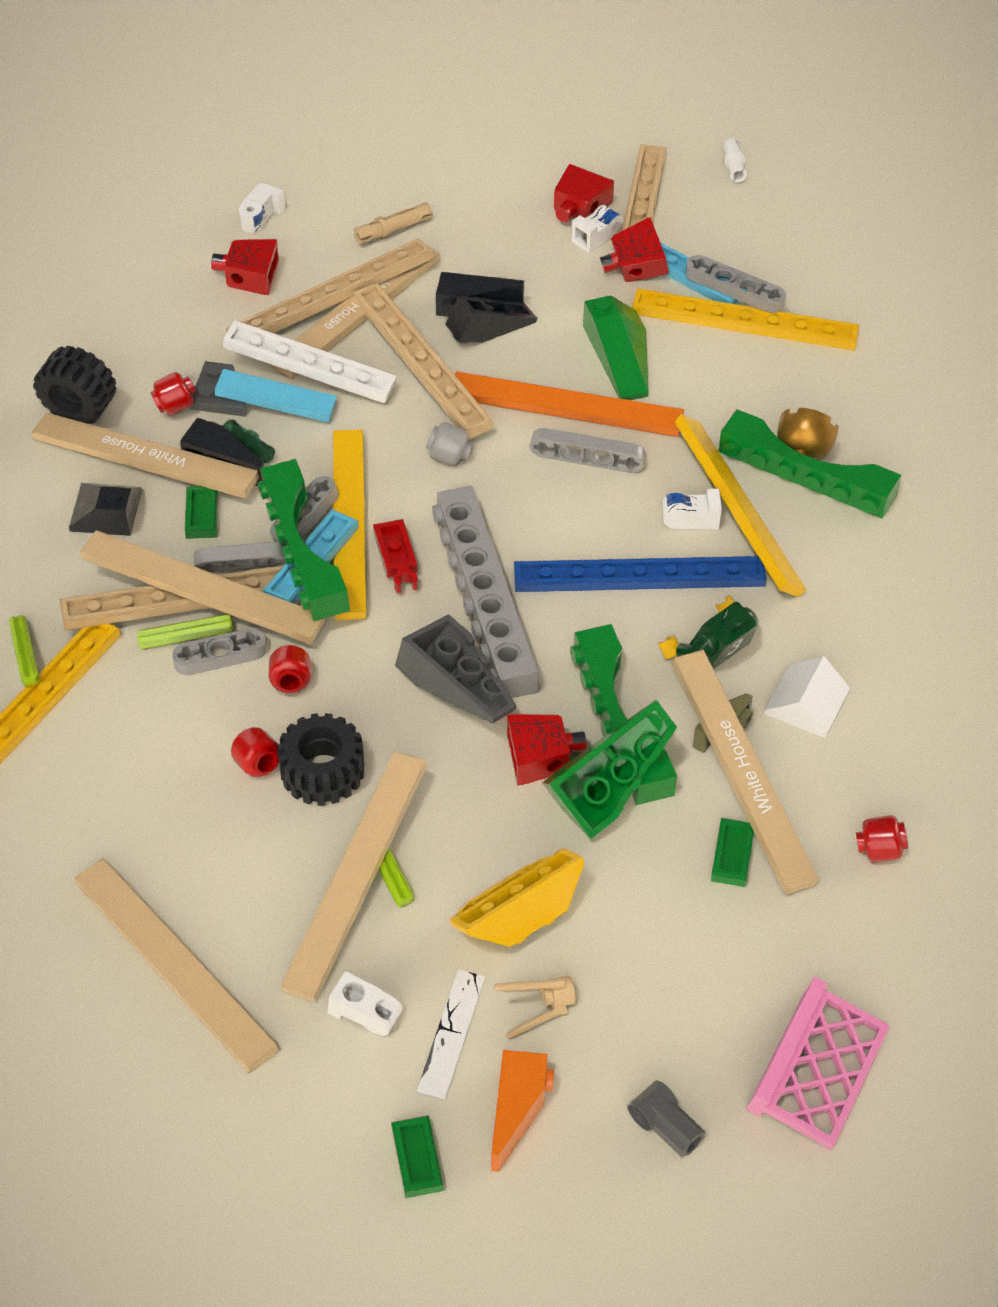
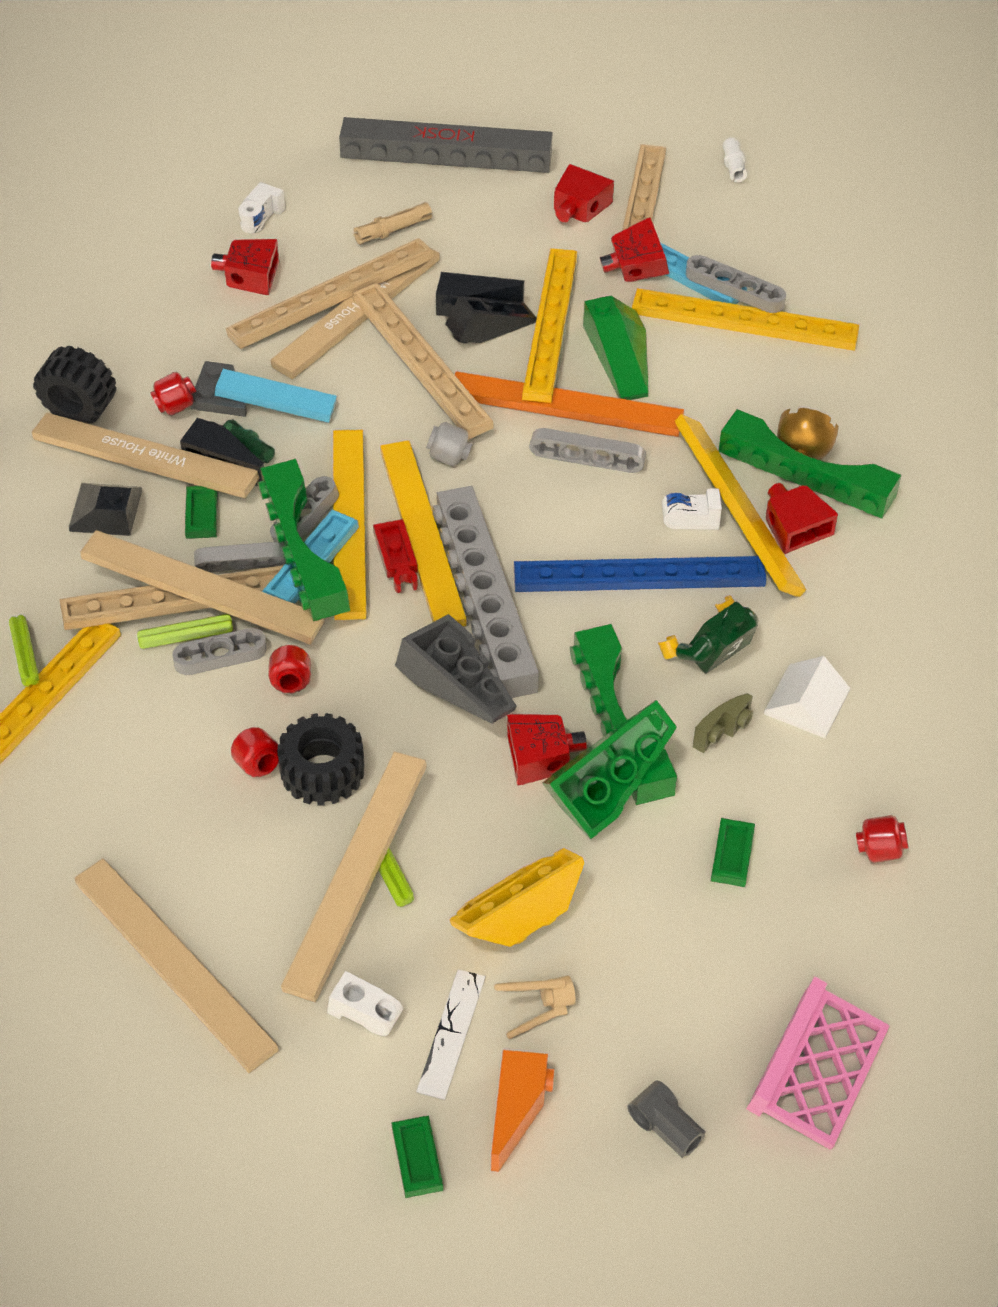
white plate [223,320,396,404] -> none
white leg [572,205,624,253] -> none
tan tile [671,650,819,895] -> none
none -> dark grey brick [339,117,553,173]
none -> yellow tile [380,440,467,626]
none -> yellow tile [522,248,577,403]
none -> red torso [765,483,838,554]

